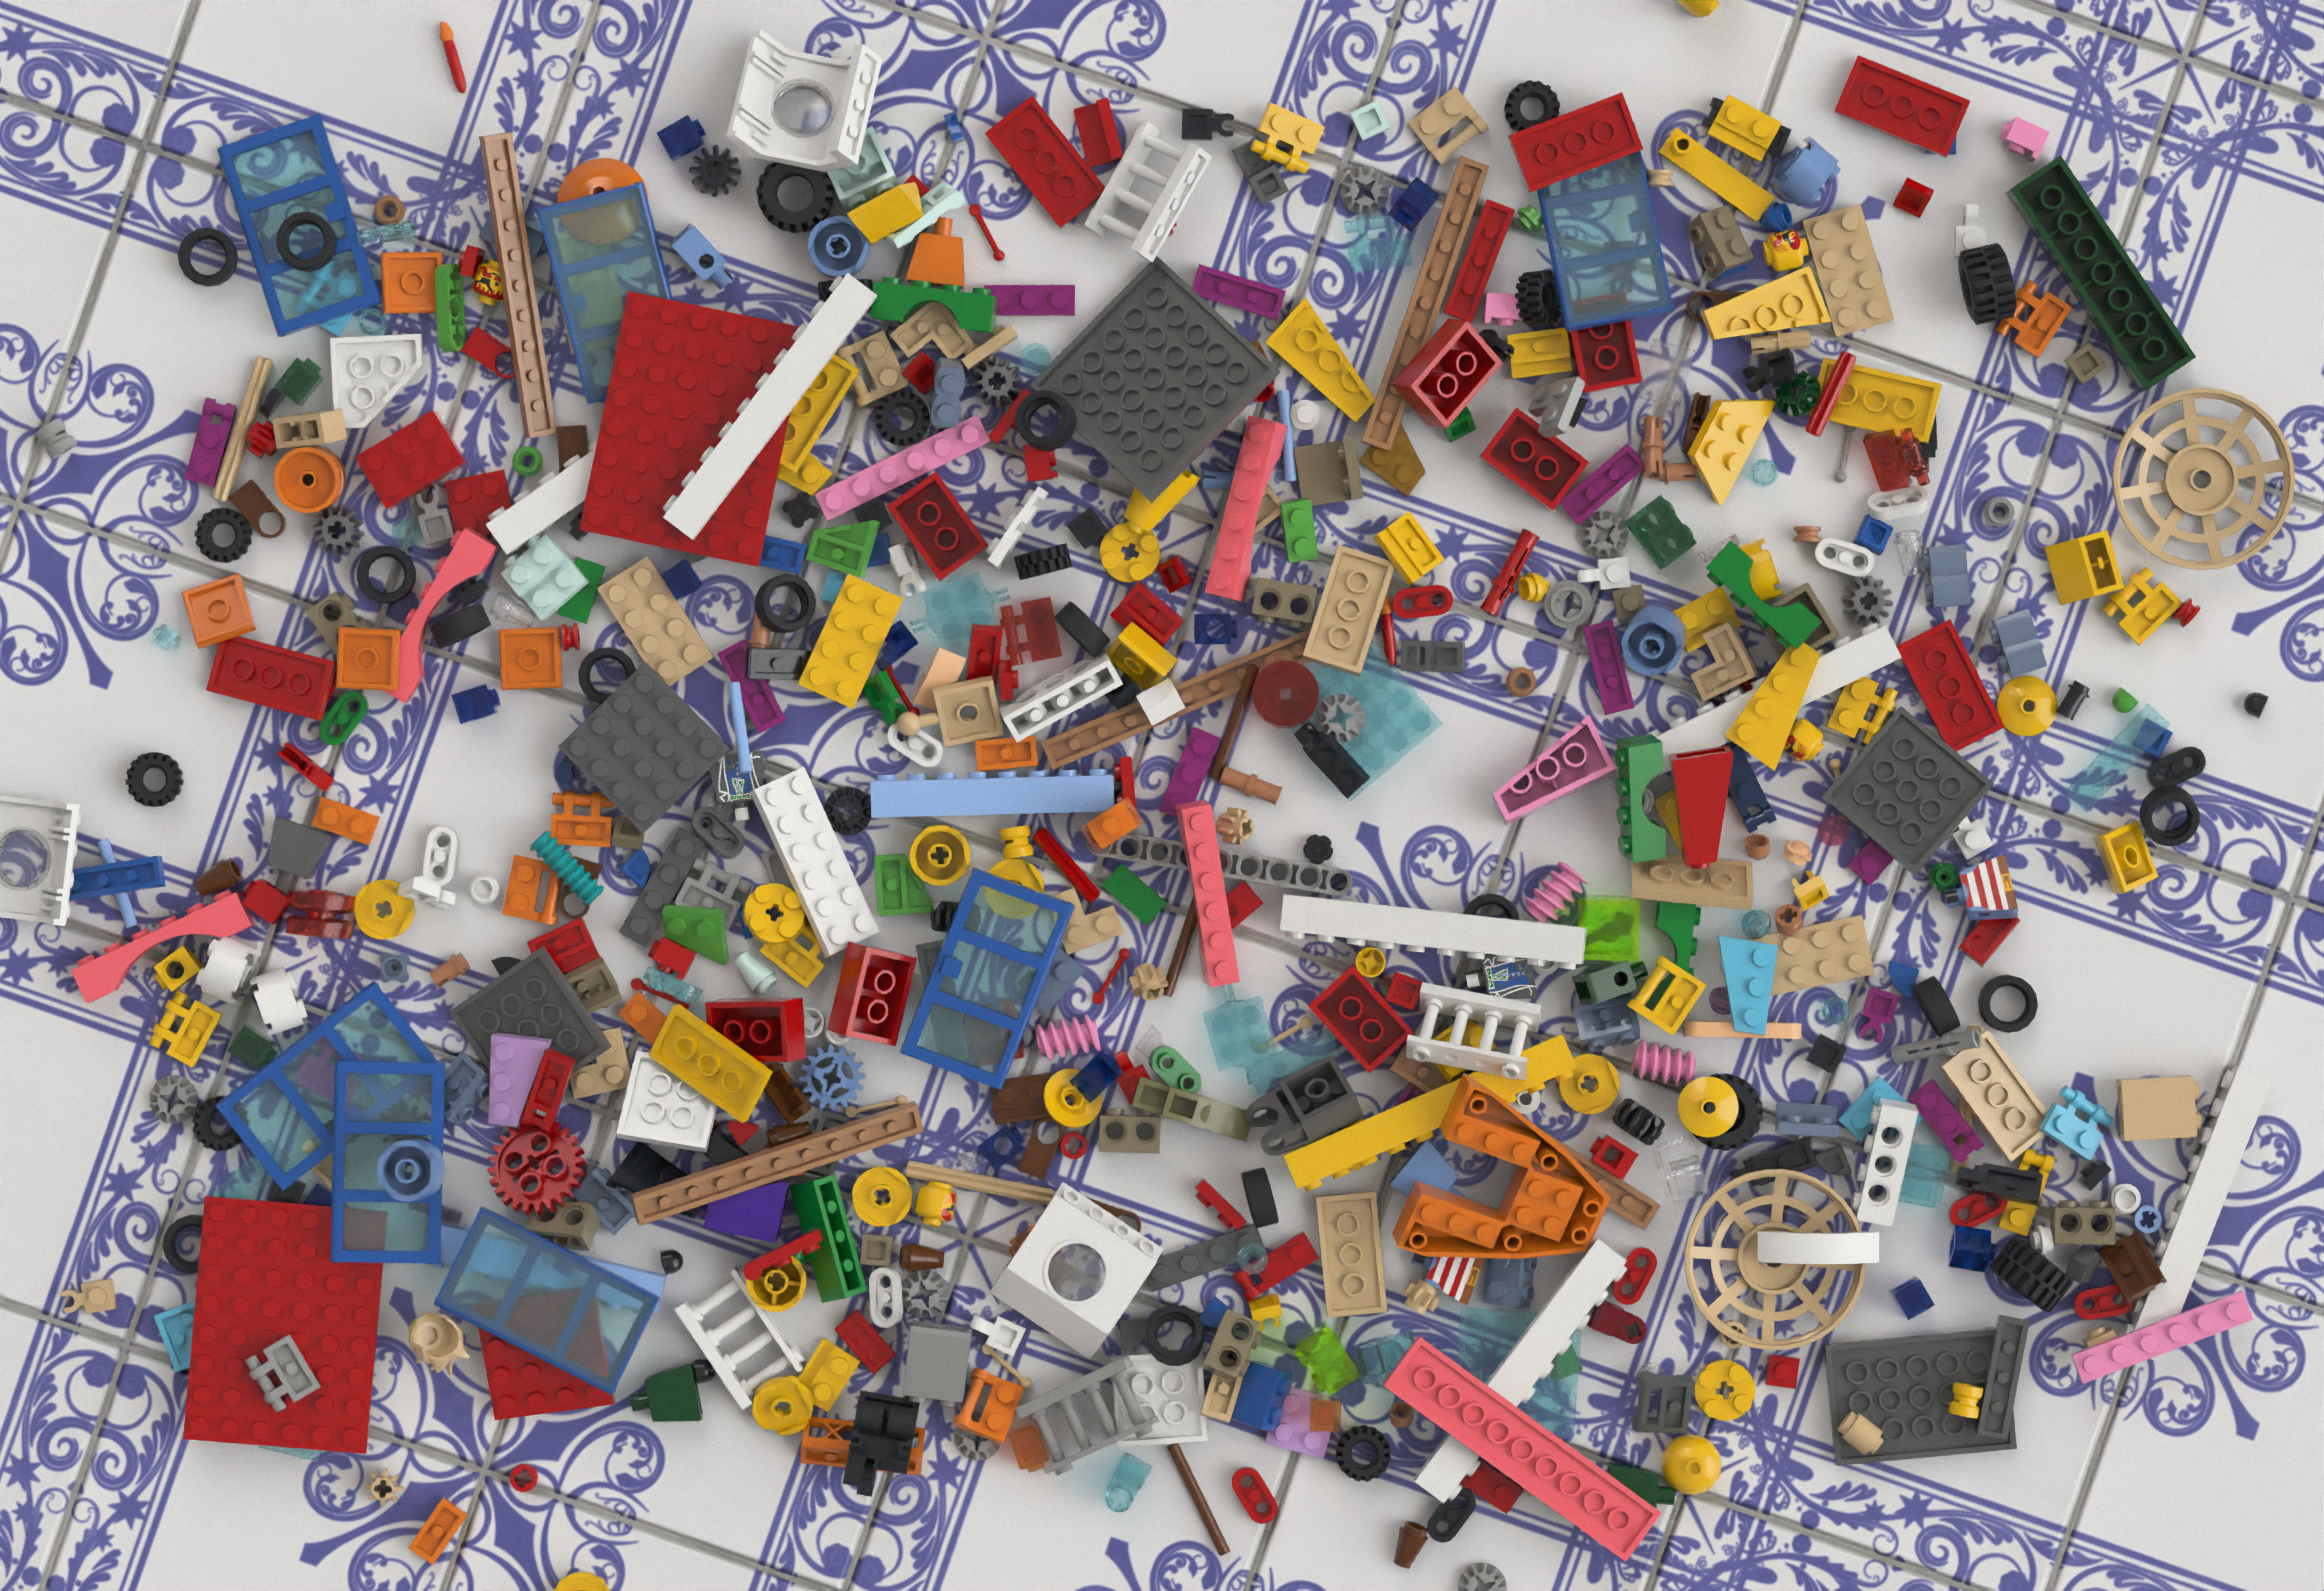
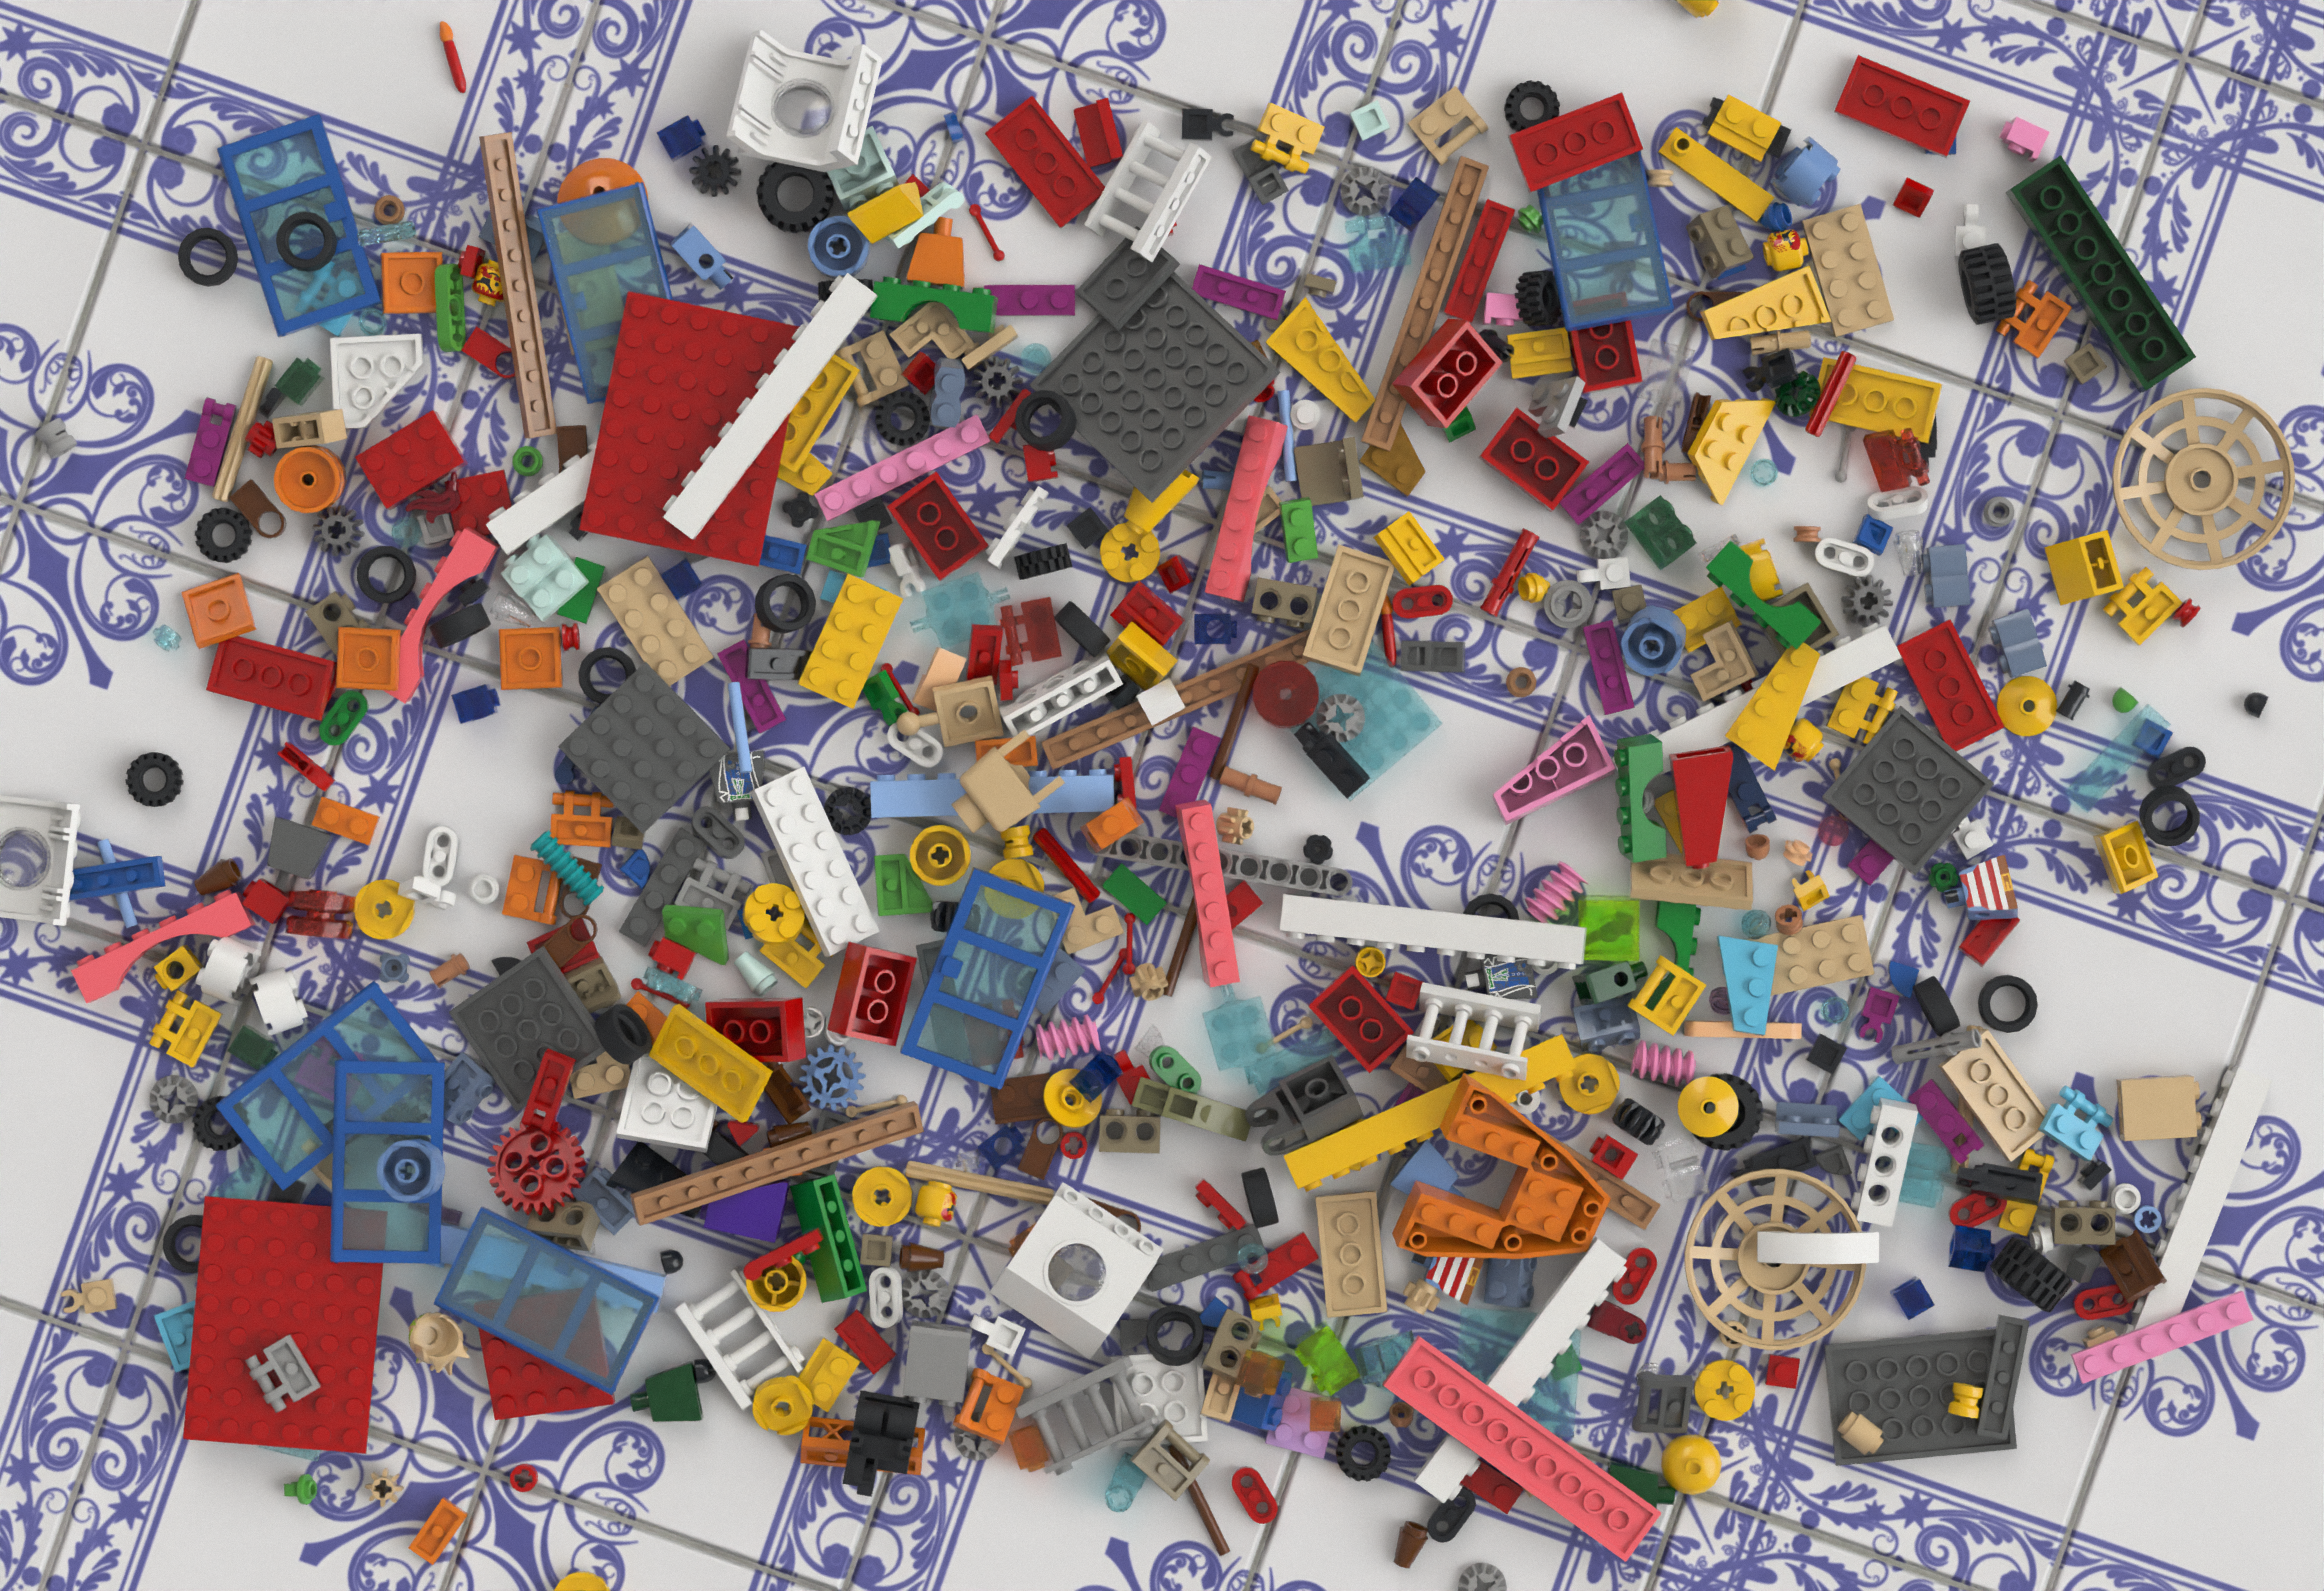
lavender wing [488,1032,552,1127] -> none
clear blue bracket [875,620,919,672] -> none
none -> bright green plate [284,1474,317,1505]
none -> dark red piece [406,472,461,524]
none -> reddish brown piece [538,914,598,969]
none -> black tyre [595,1004,652,1064]
none -> tan piece [951,729,1065,833]
none -> dark grey tile [1075,226,1180,331]
none -> red hinge [1122,913,1136,975]
none -> dark tan plate [1130,1419,1210,1501]
none -> clear orange brick [1235,1349,1286,1399]
none -> dark tan plate [1304,273,1337,298]

